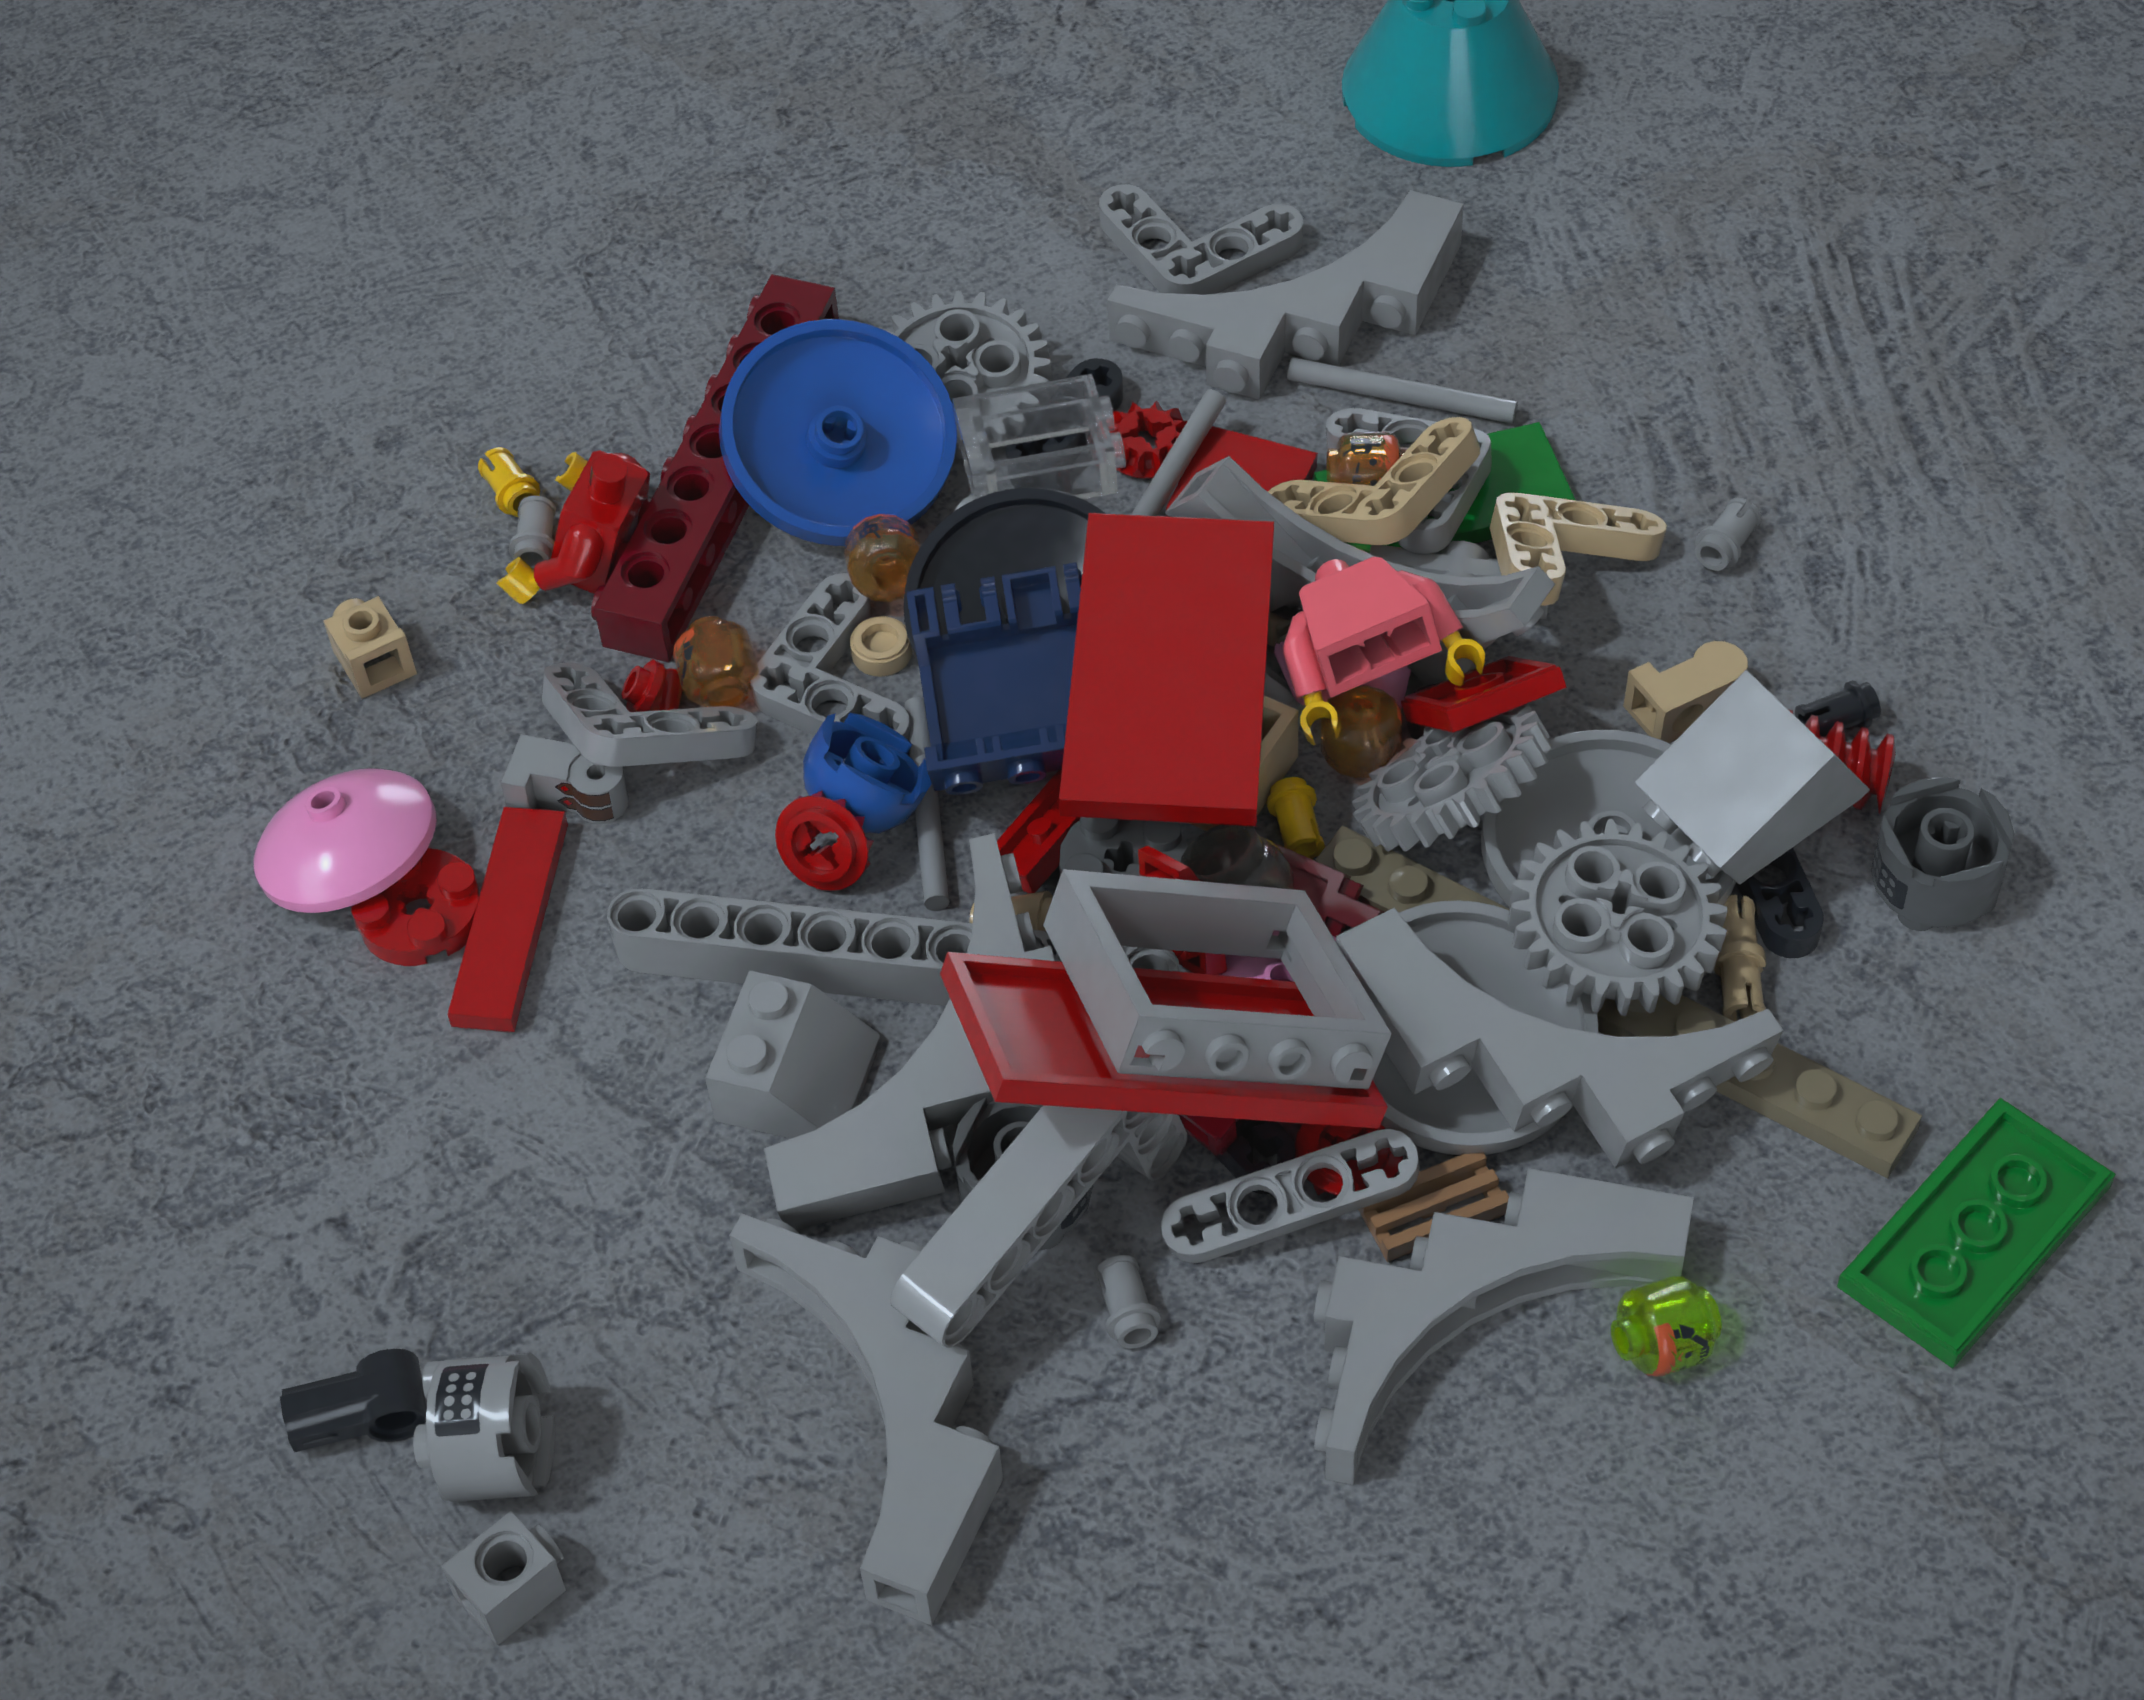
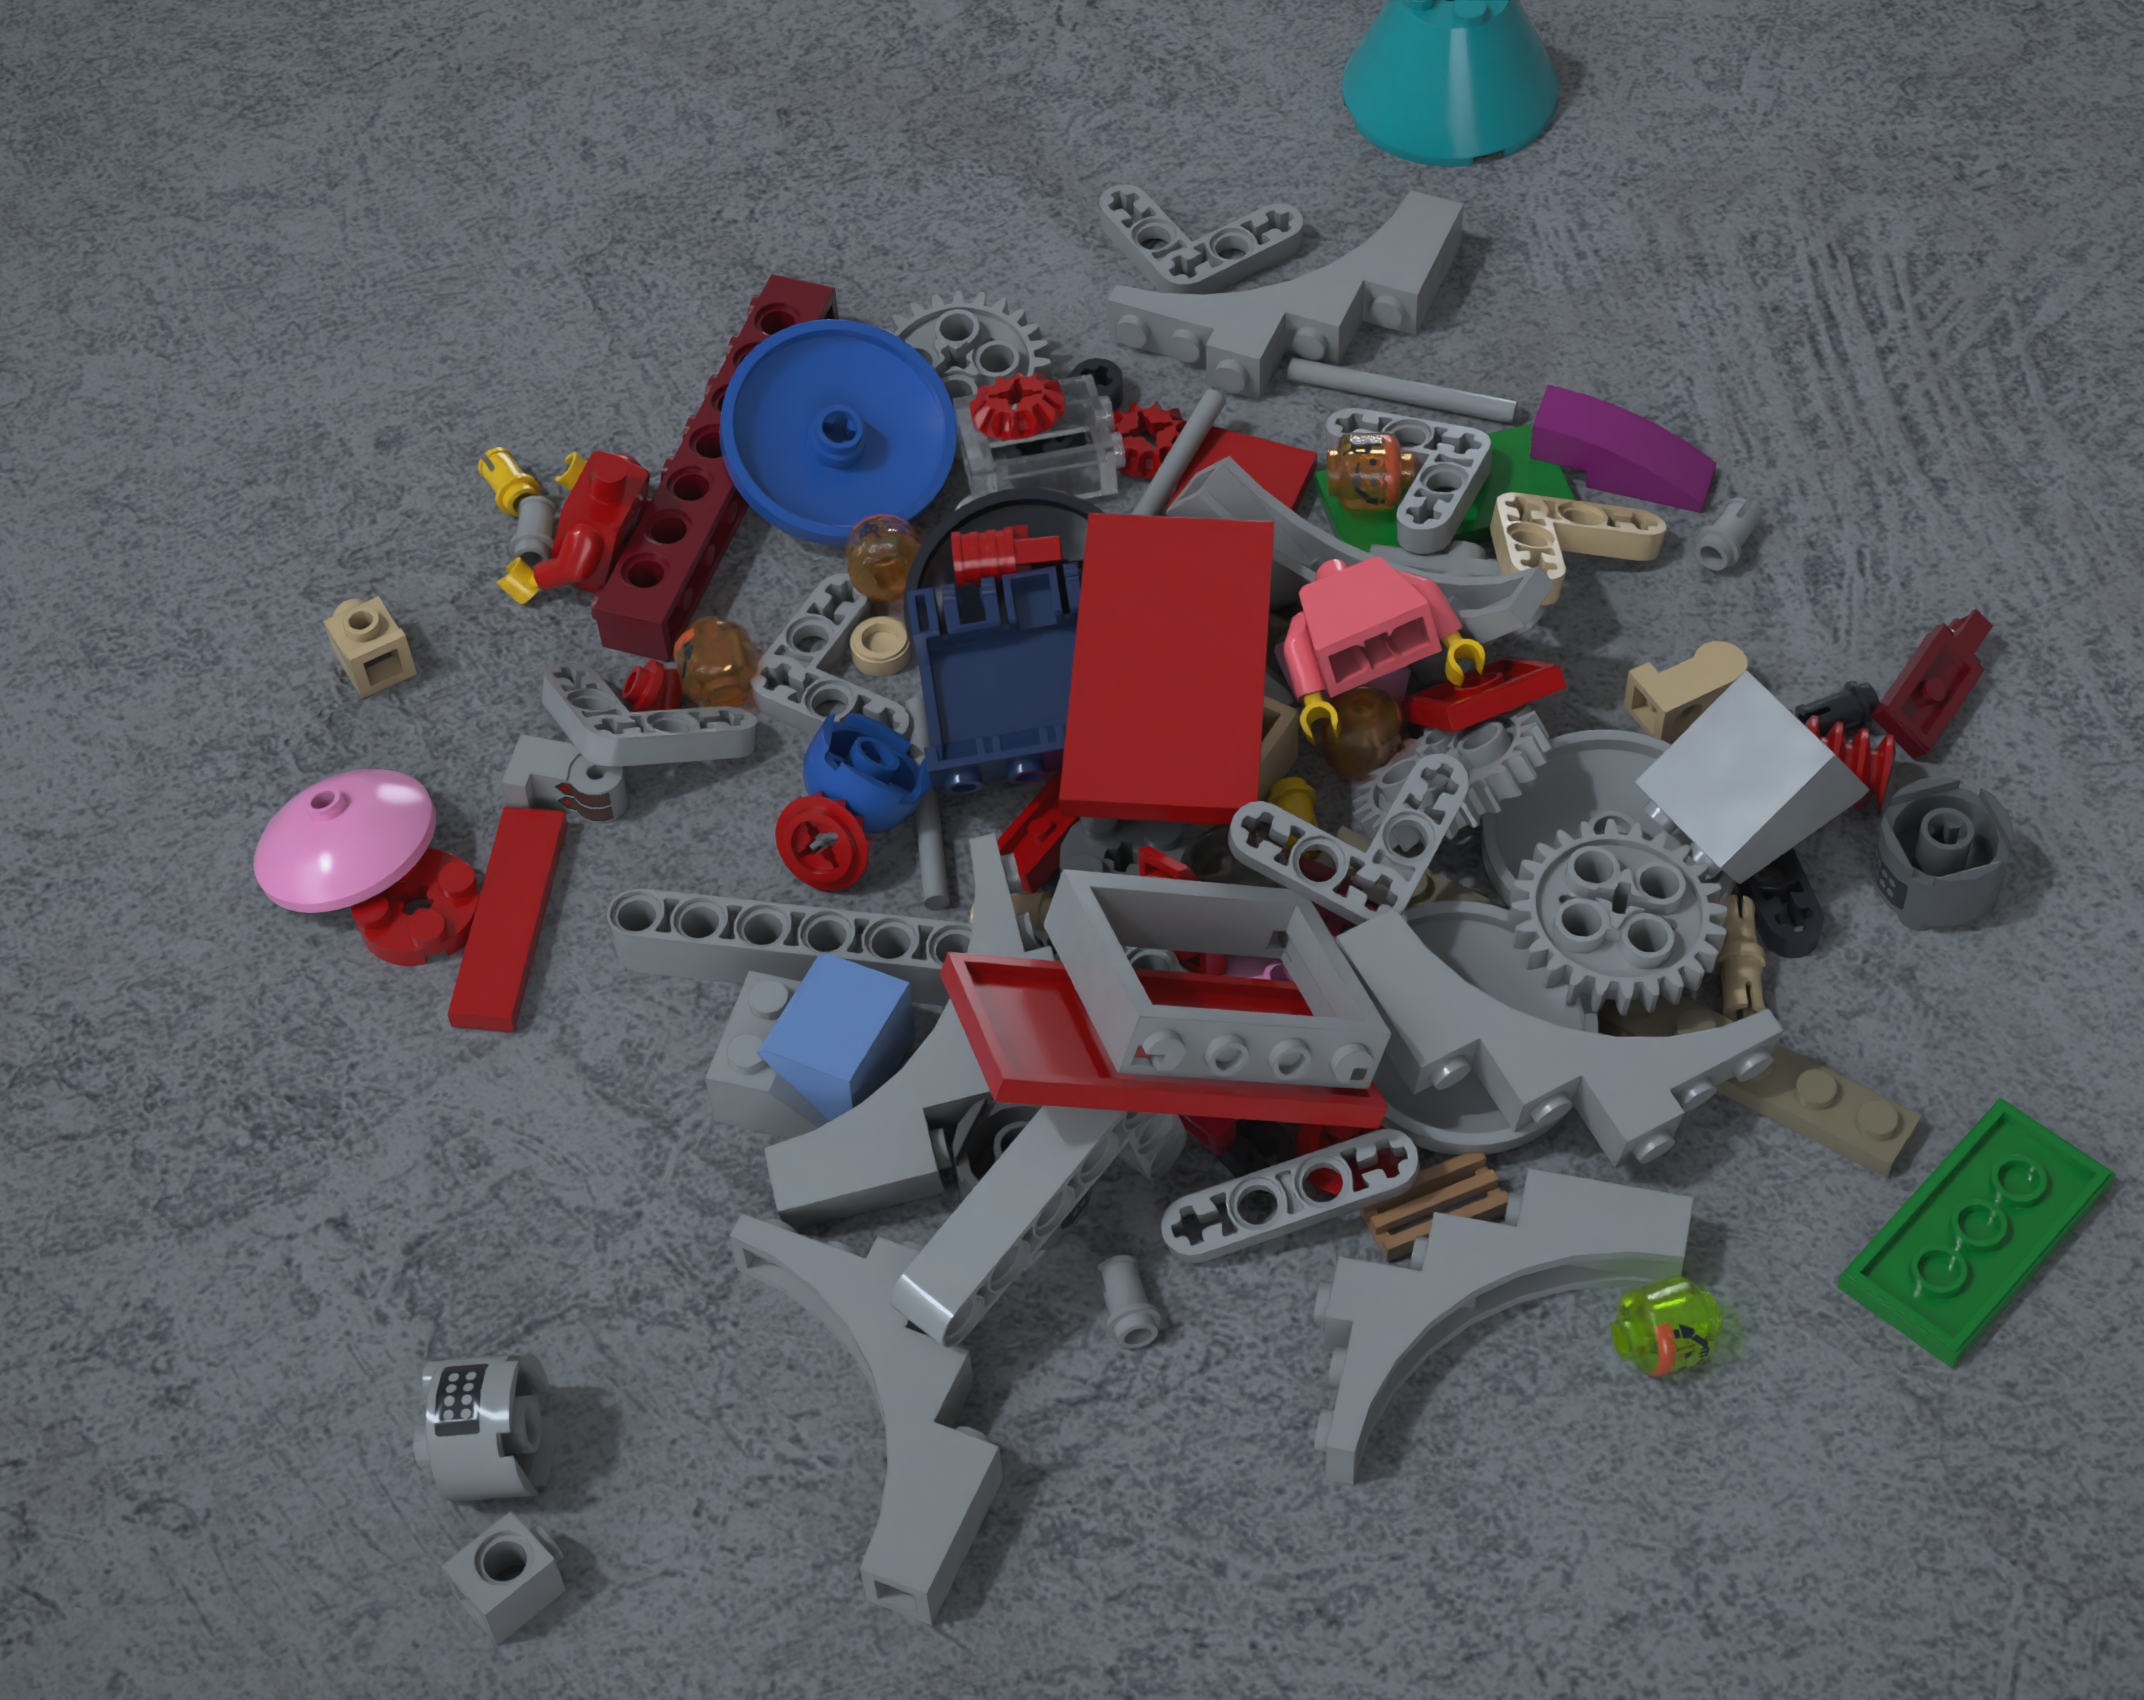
black piece [280,1349,427,1453] -> none
tan beam [1268,417,1480,545] -> none
none -> medium blue slope [757,953,916,1122]
none -> red hinge [951,525,1063,587]
none -> red gear [969,371,1066,440]
none -> light grey beam [1228,753,1469,925]
none -> magenta slope [1530,384,1716,513]
none -> dark red hinge [1871,609,1993,759]

